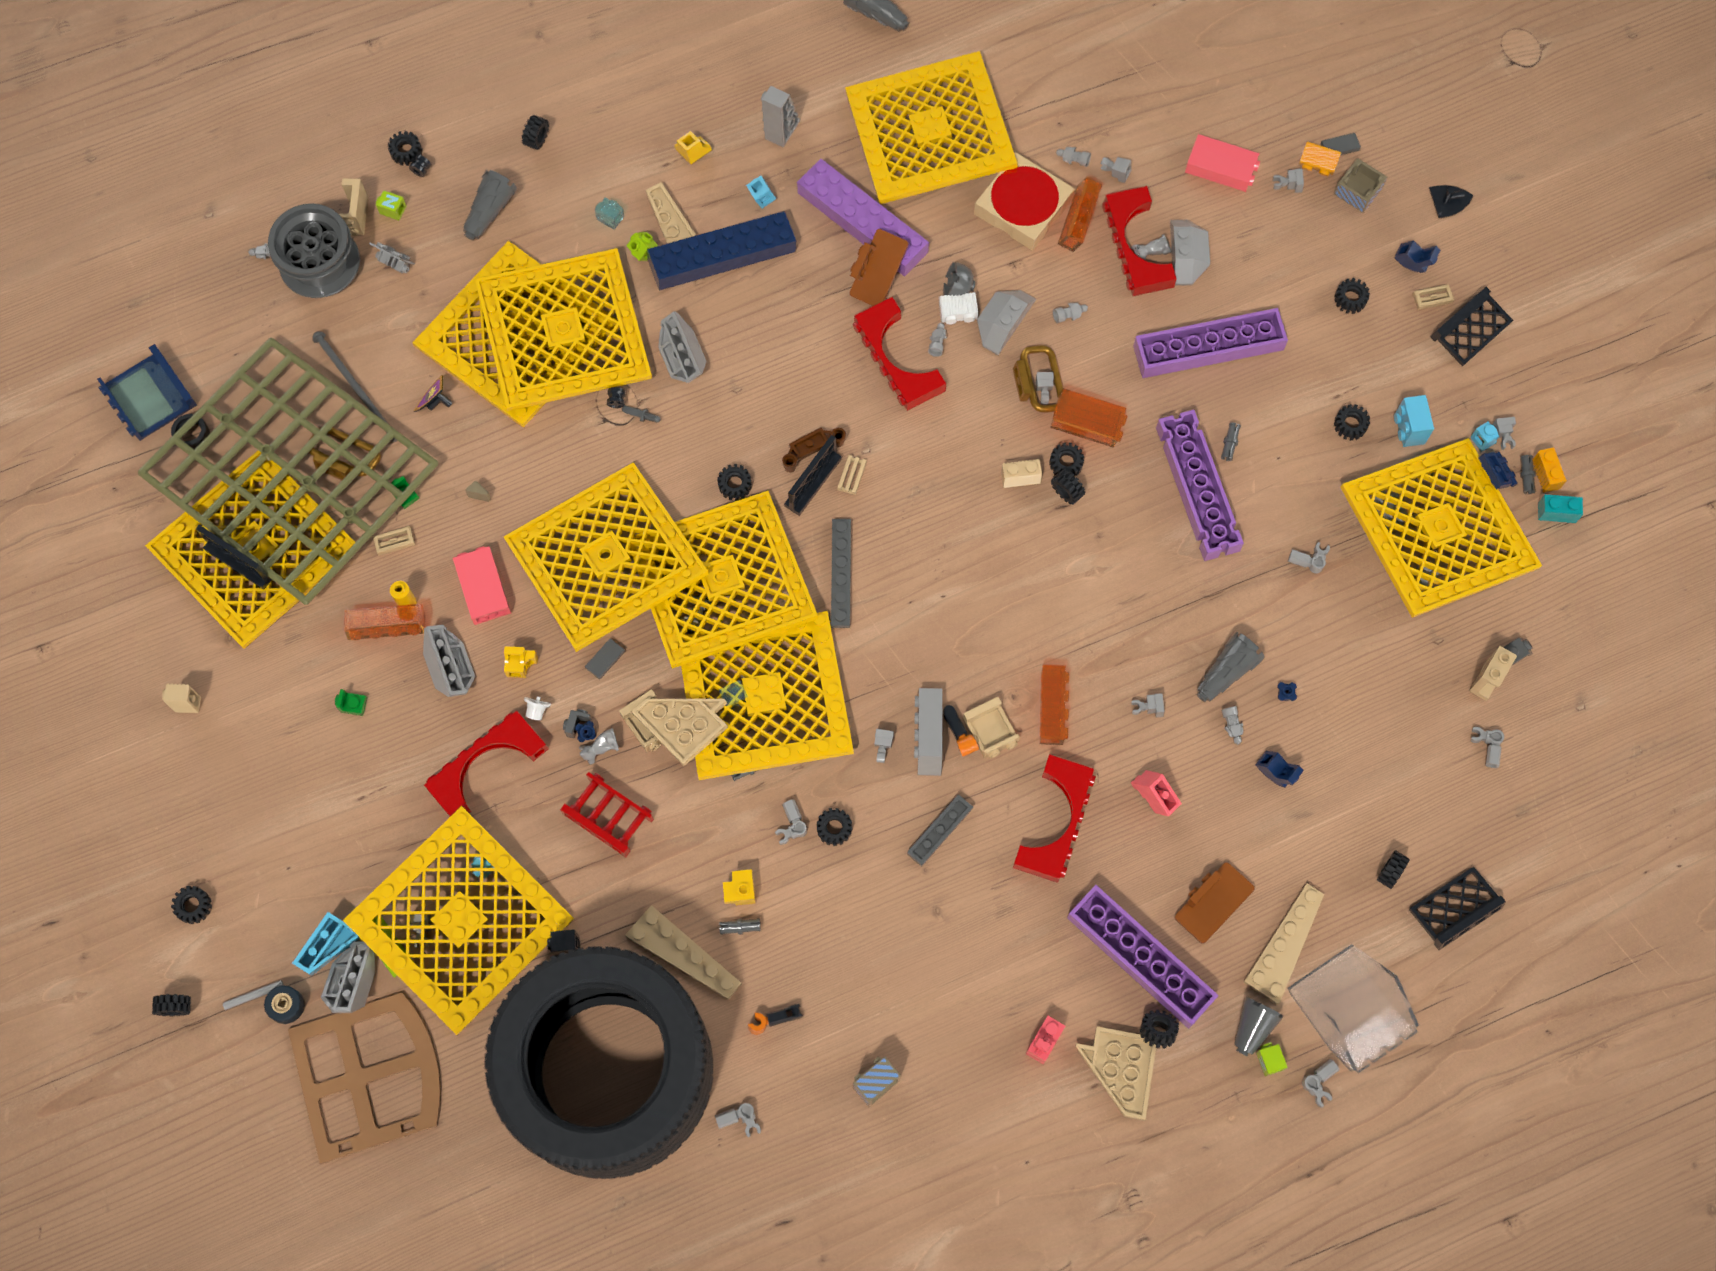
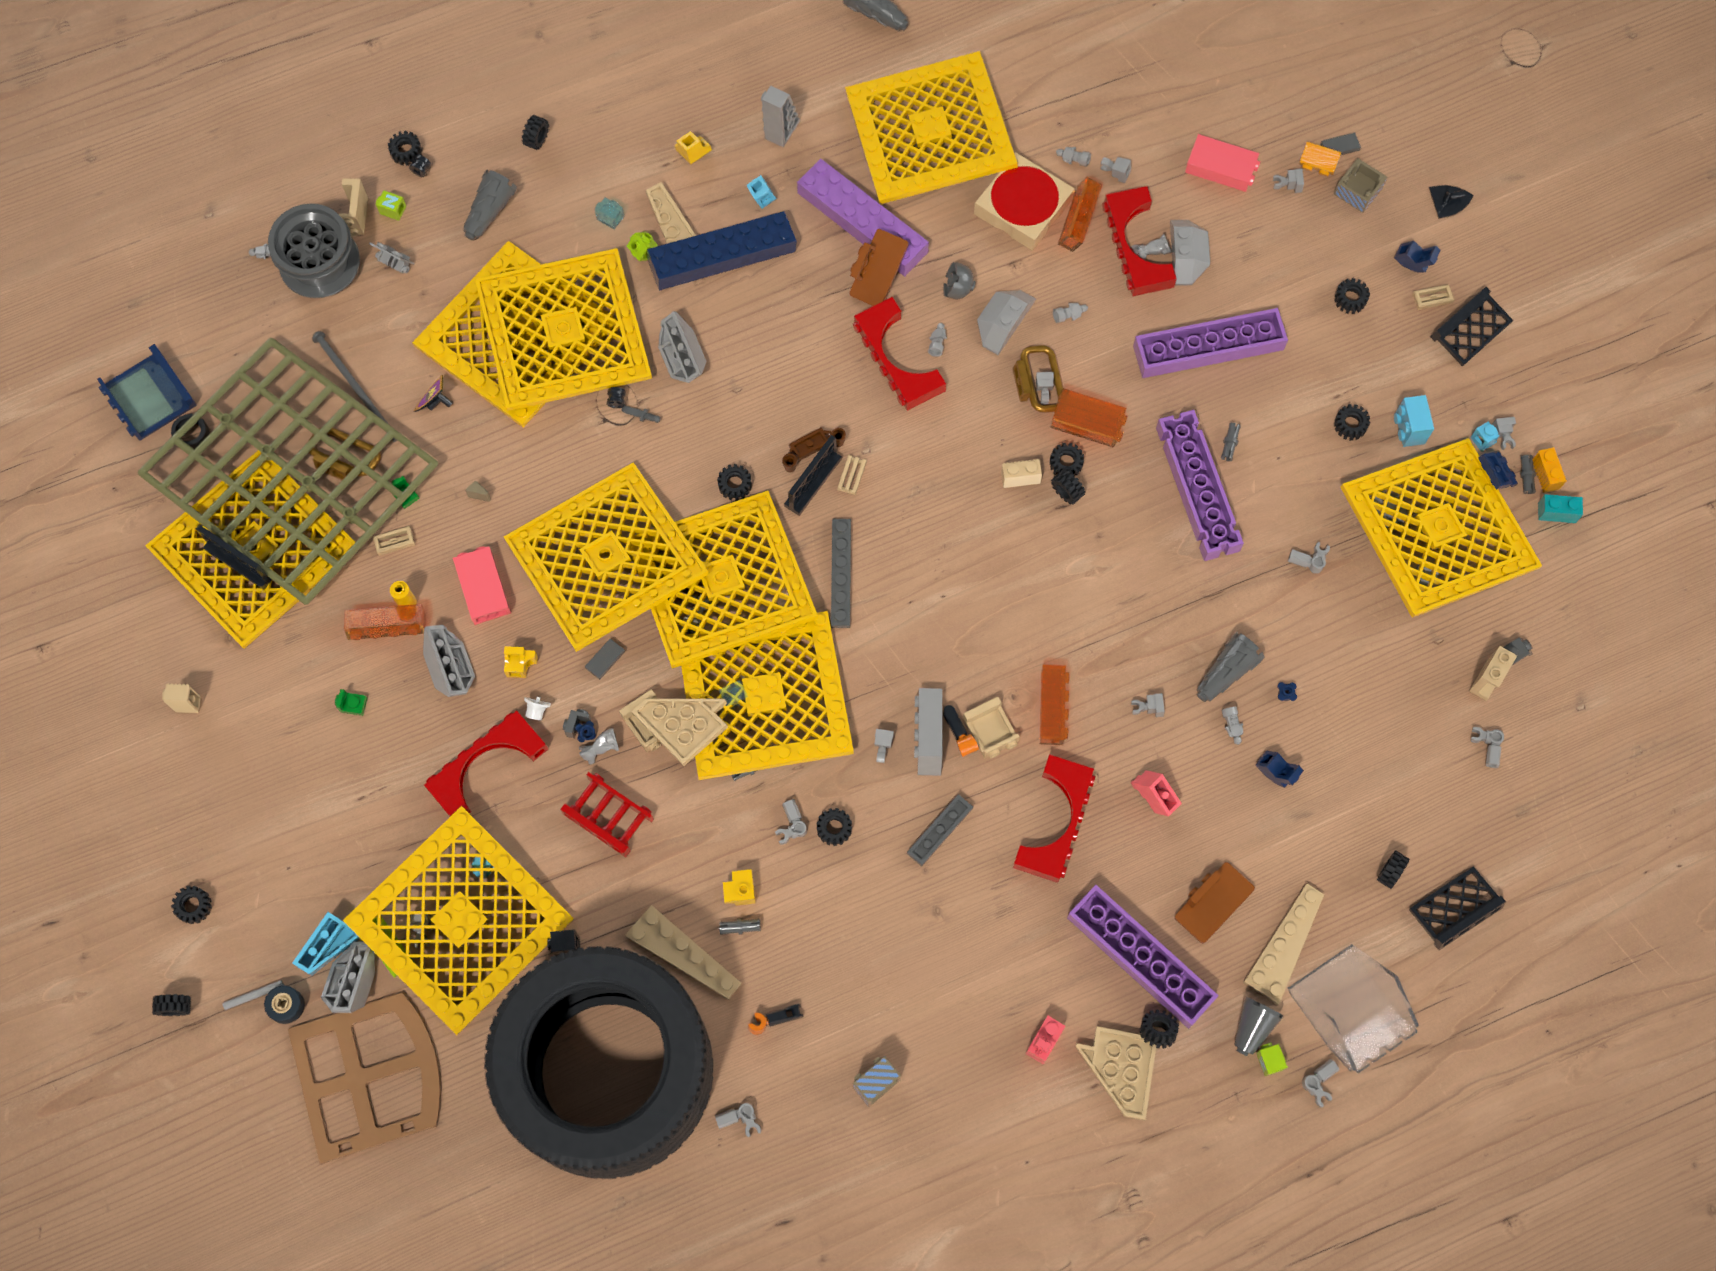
white brick [939,292,978,324] -> none

